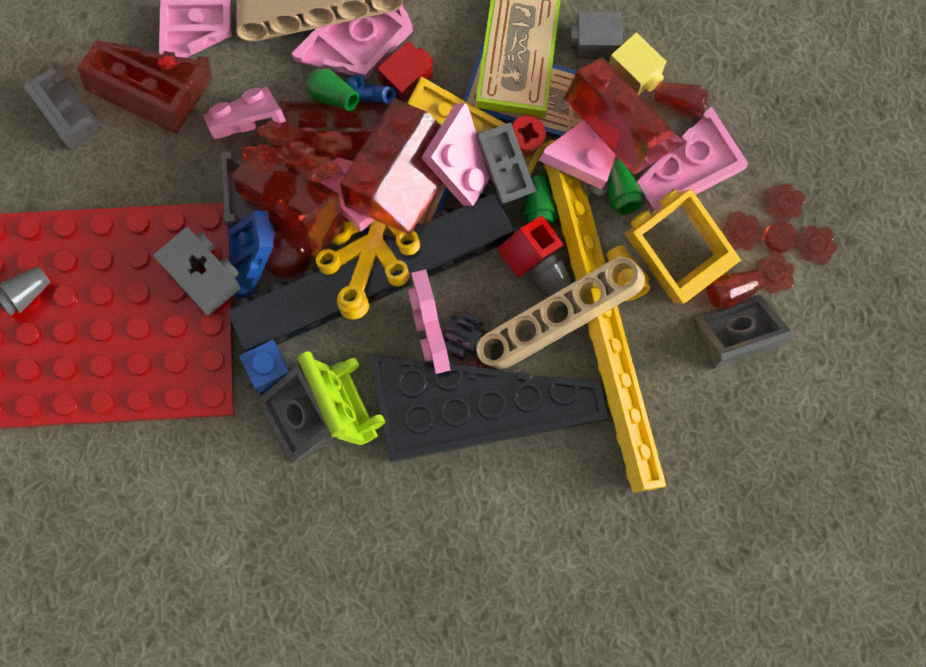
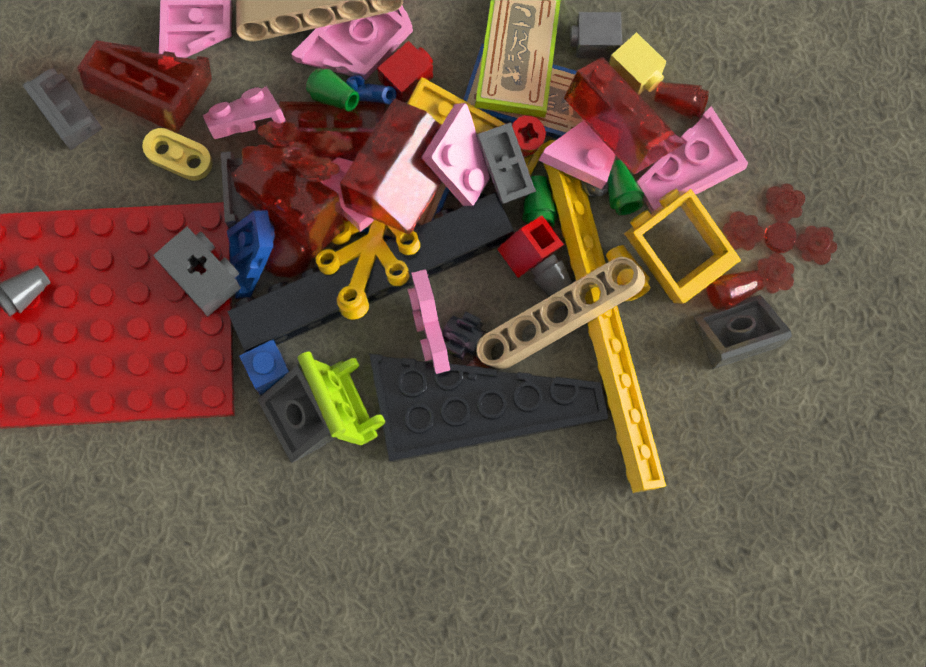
none -> light yellow plate [142,128,213,181]

